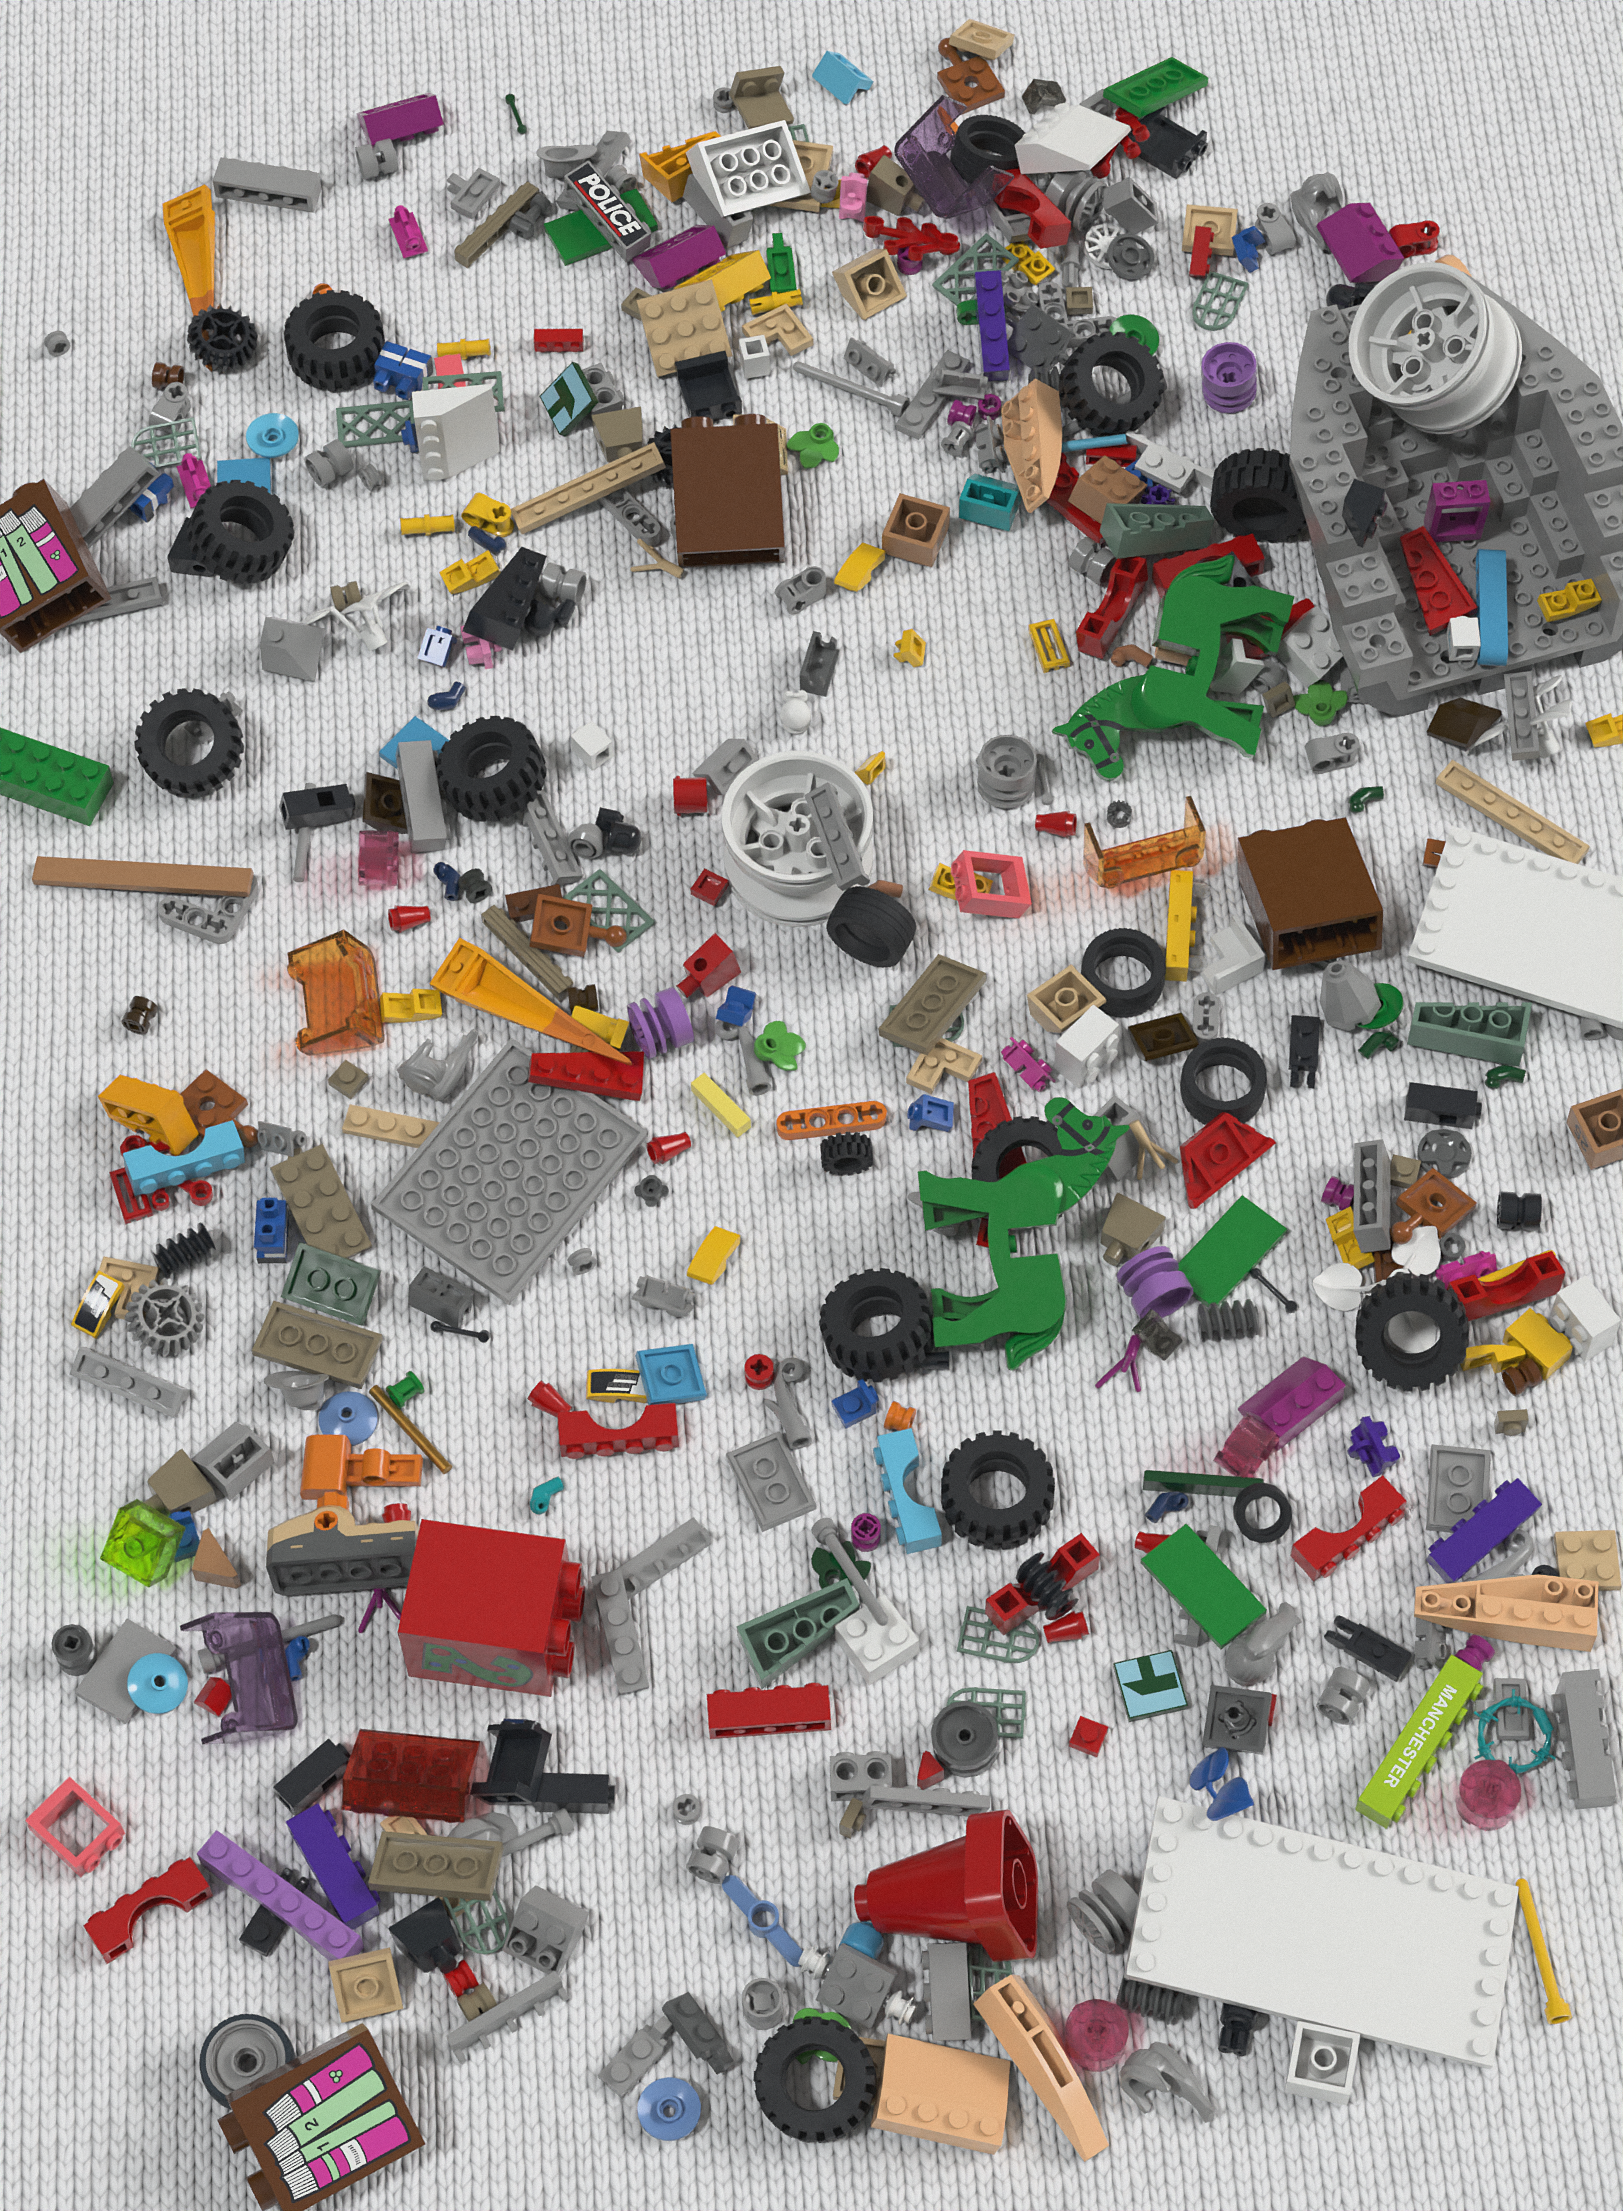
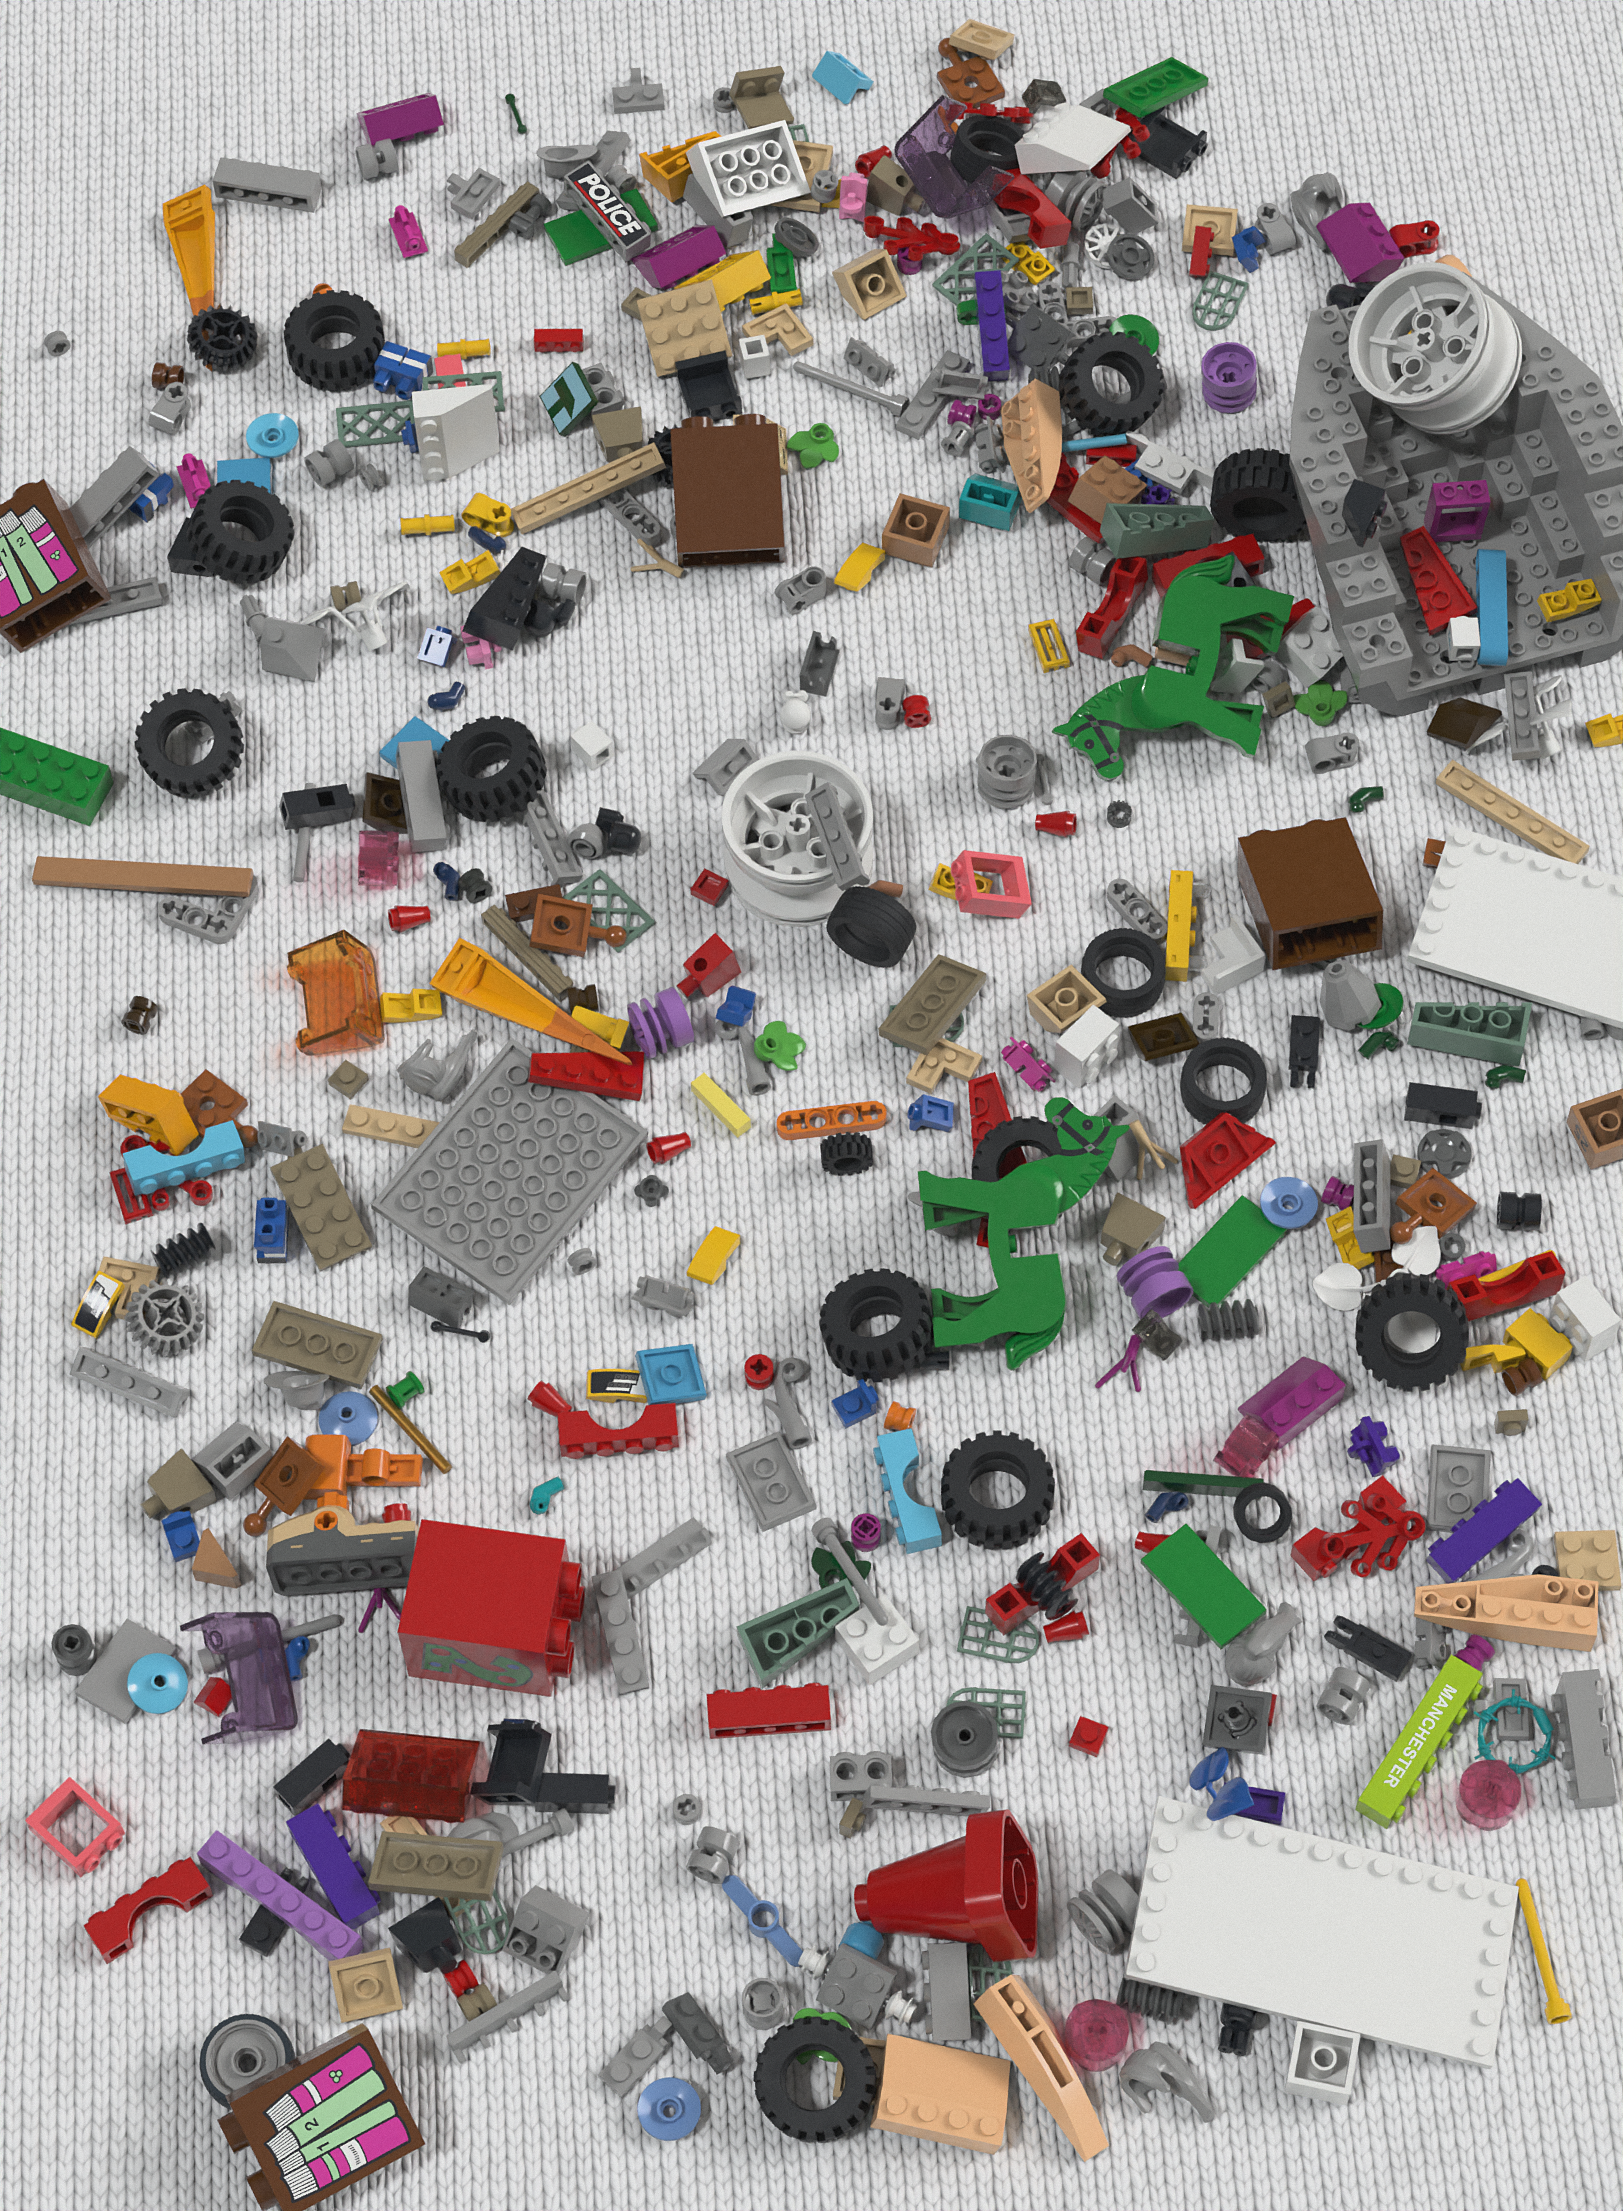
clear neon green brick [100,1499,186,1588] -> none
sand green window [131,417,202,469] -> none
plate [281,1242,382,1326] -> none
red piece [673,776,708,816] -> none
yellow slope [854,751,885,785] -> none
yellow tile [893,629,926,667] -> none
red slope [917,1751,944,1790] -> none
clear orange windscreen [1083,796,1206,889] -> none
tile [1113,1650,1188,1722] -> none
black hinge [1250,1268,1297,1313] -> none
none -> light grey axle [240,595,266,644]
none -> dark orange plate [243,1436,325,1537]
none -> light grey plate [612,67,665,114]
none -> dark grey wheel [774,217,819,258]
none -> light grey piece [875,677,905,730]
none -> red wheel [902,695,931,728]
none -> red plant [944,102,1034,124]
none -> light grey beam [1107,879,1168,945]
none -> dark purple tile [1224,1782,1285,1825]
none -> medium blue dish [1260,1177,1318,1229]
none -> red plant [1319,1493,1425,1577]

